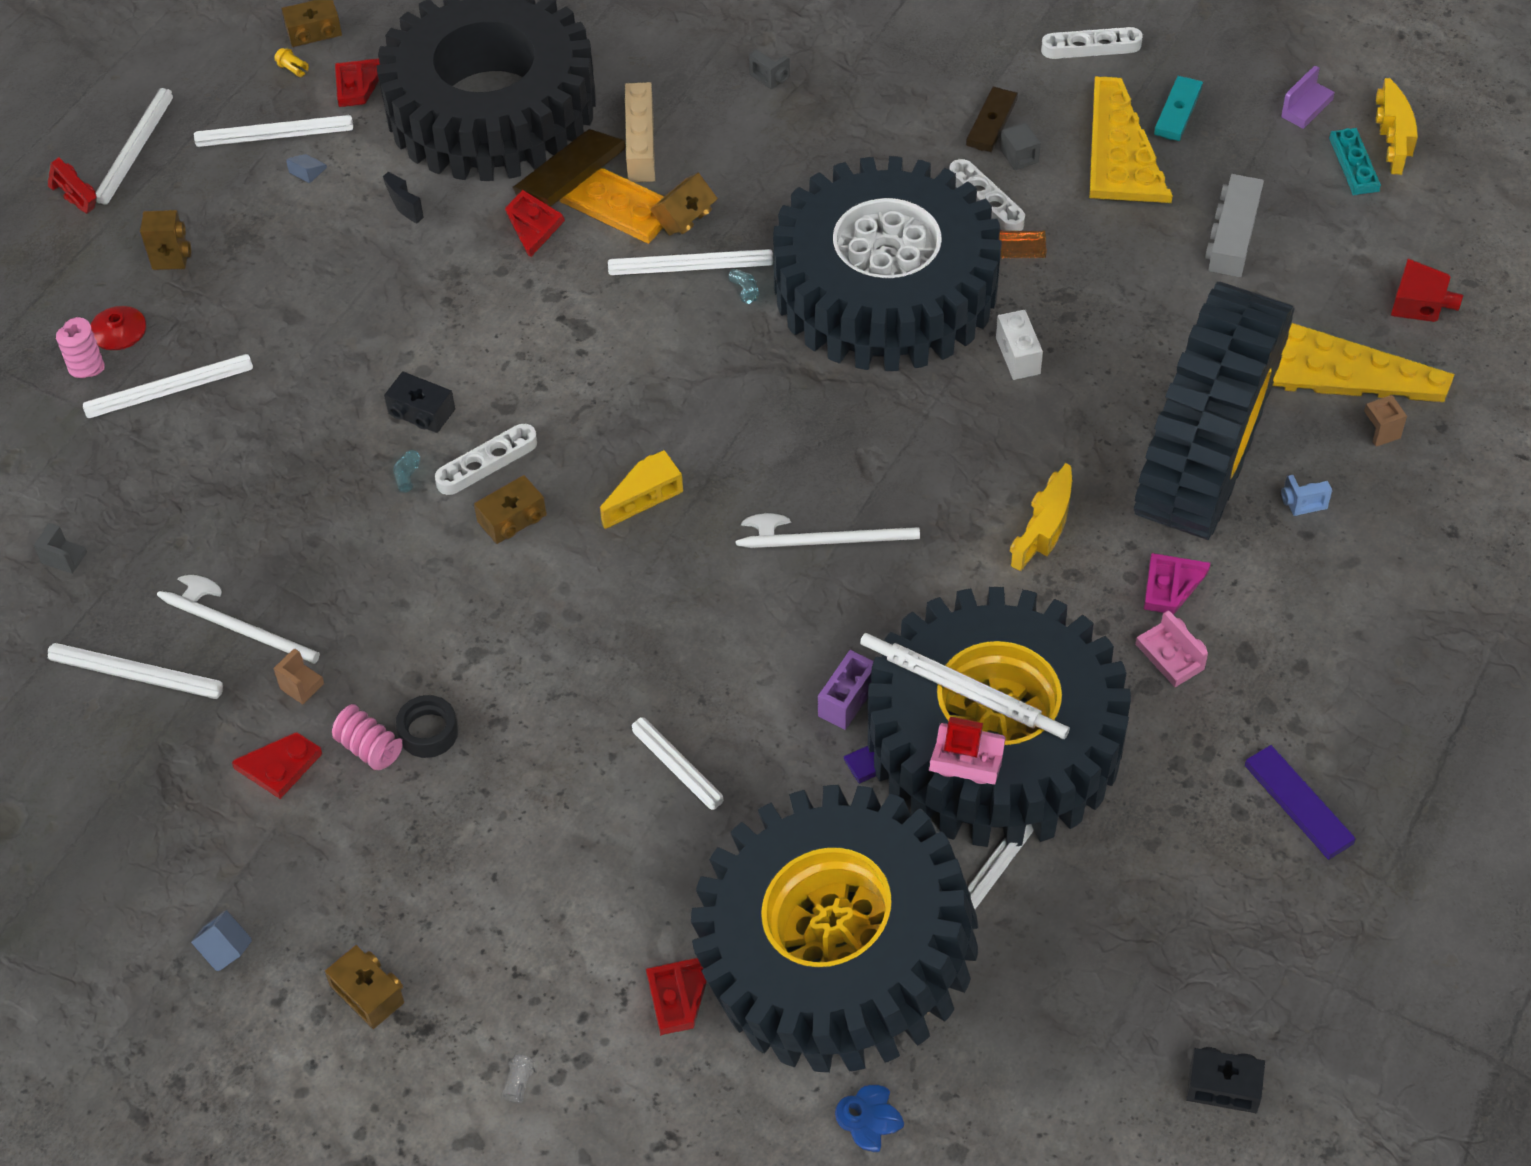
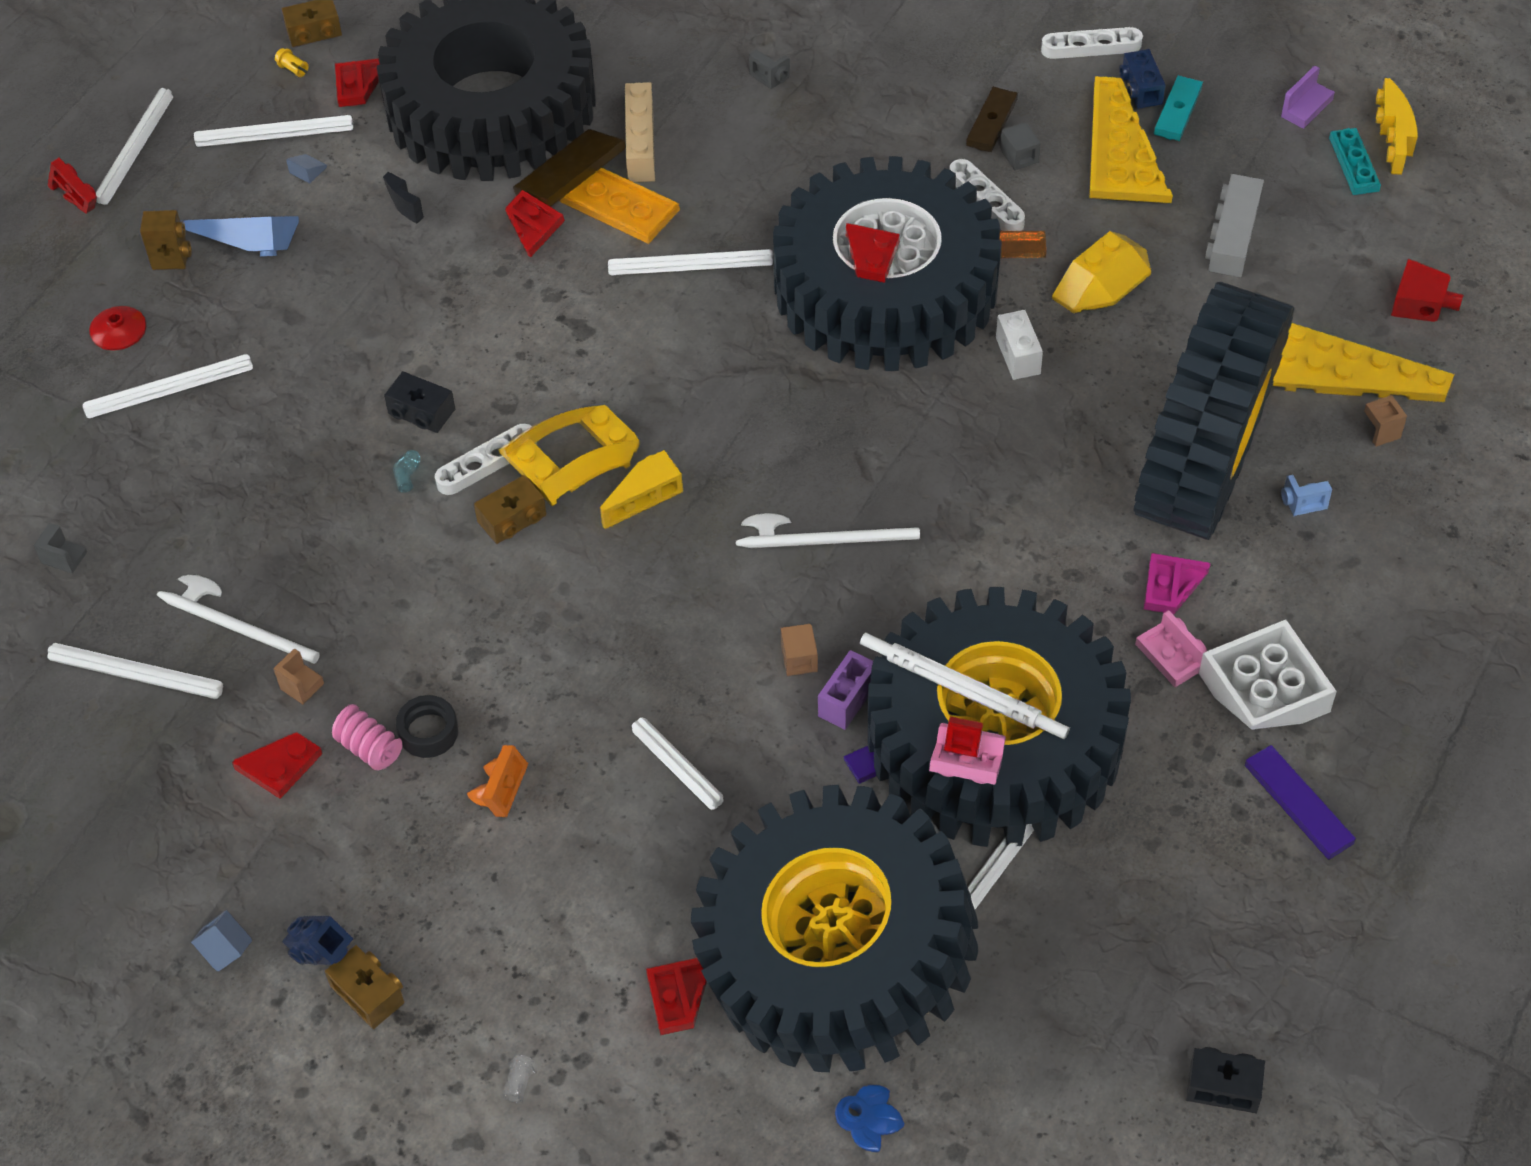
bright pink piece [56,317,105,378] -> none
pearl gold brick [650,172,718,236] -> none
clear light blue arm [729,269,760,304] -> none
yellow slope [1010,463,1072,571] -> none
none -> medium blue wedge [181,216,299,256]
none -> dark blue brick [282,916,353,965]
none -> orange tile [467,745,528,817]
none -> yellow wedge [499,405,640,506]
none -> medium nougat panel [781,624,818,676]
none -> red wing [846,223,900,283]
none -> yellow wedge [1052,231,1151,313]
none -> dark blue brick [1119,49,1165,109]
none -> white slope [1199,619,1337,730]

